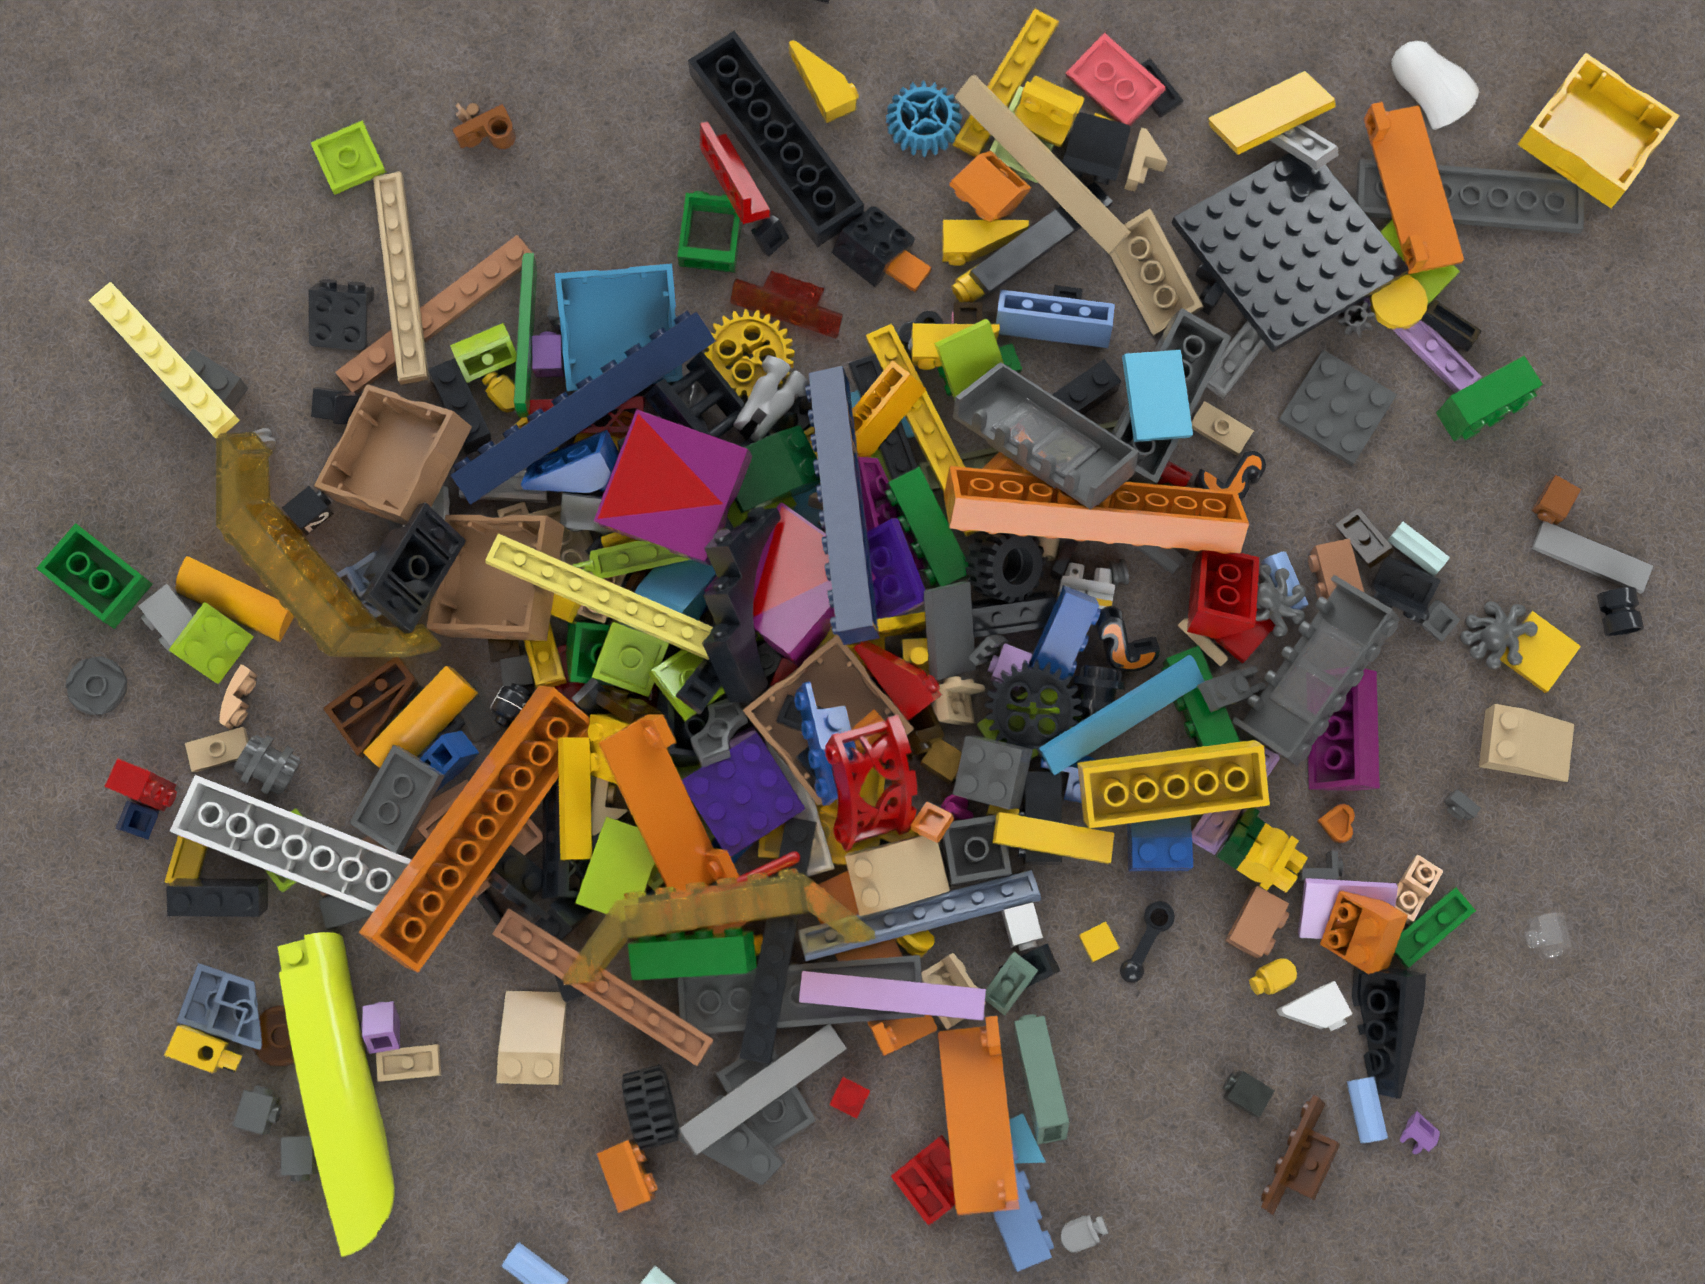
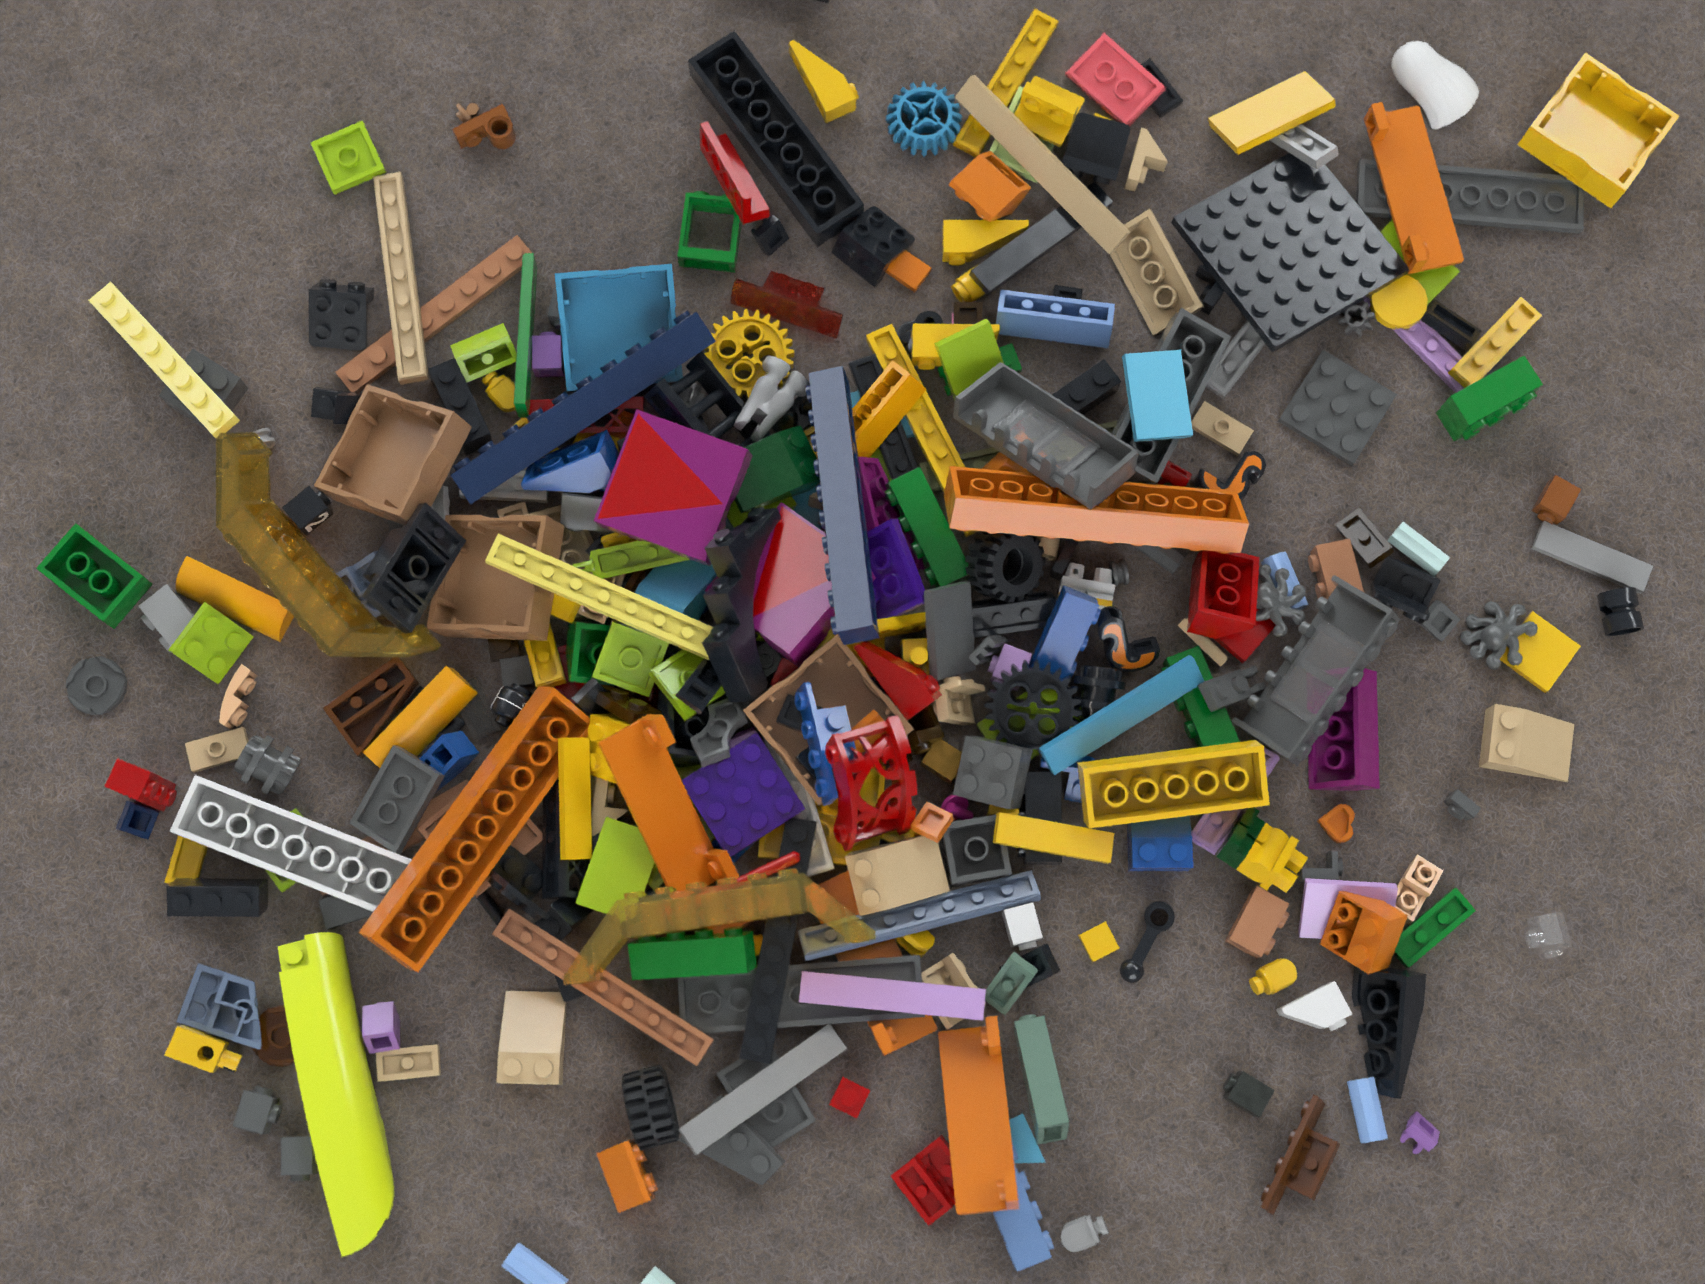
none -> yellow tile [1448,297,1542,388]

